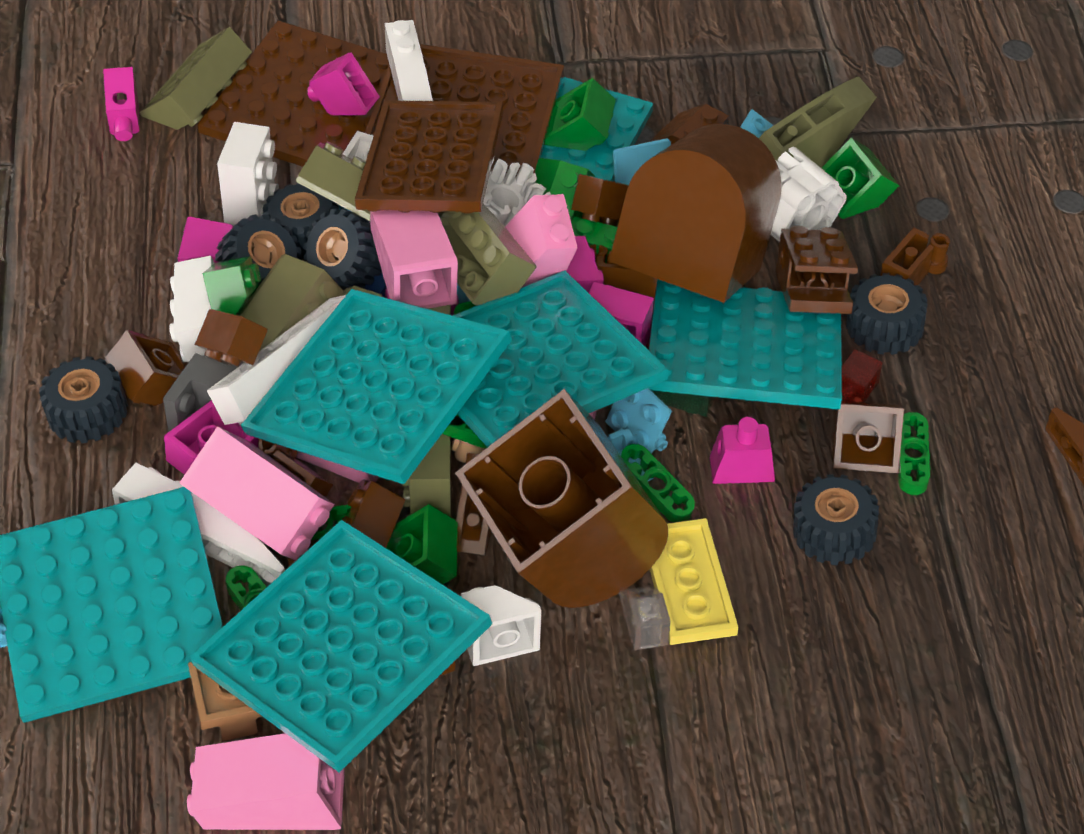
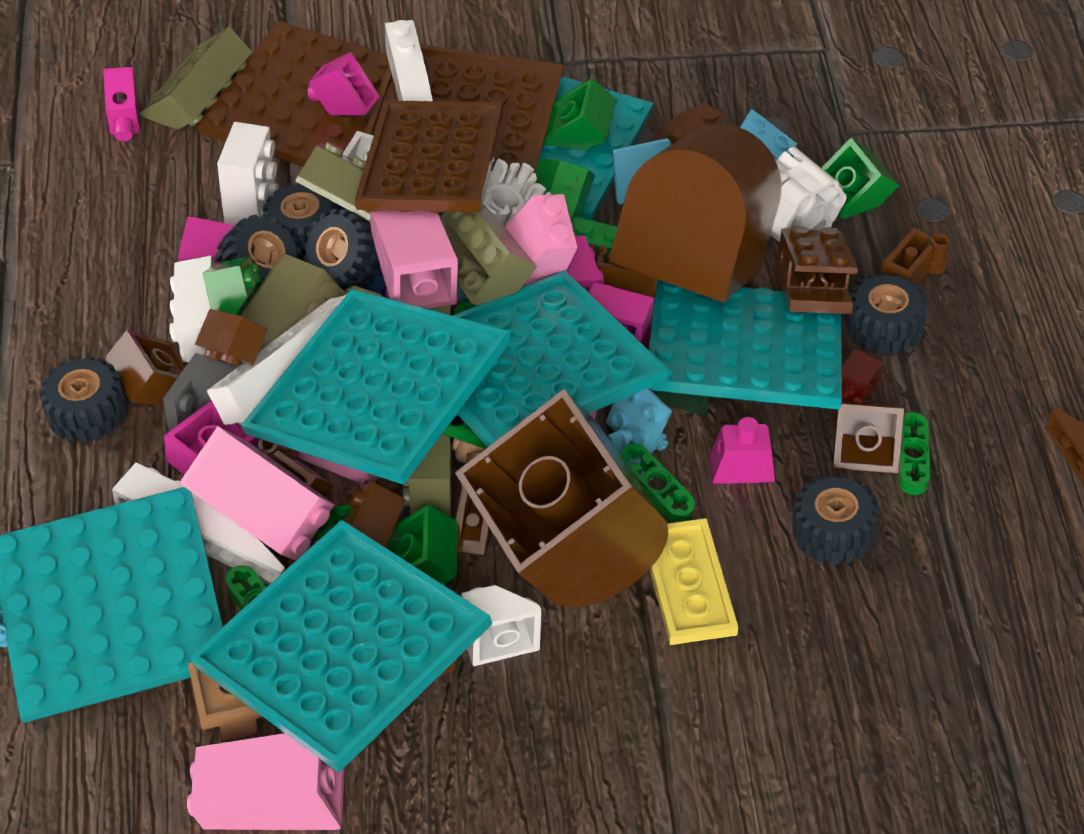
reddish brown hinge [571,174,629,226] -> none
clear slope [619,585,671,650] -> none
olive wedge [759,76,877,168] -> none

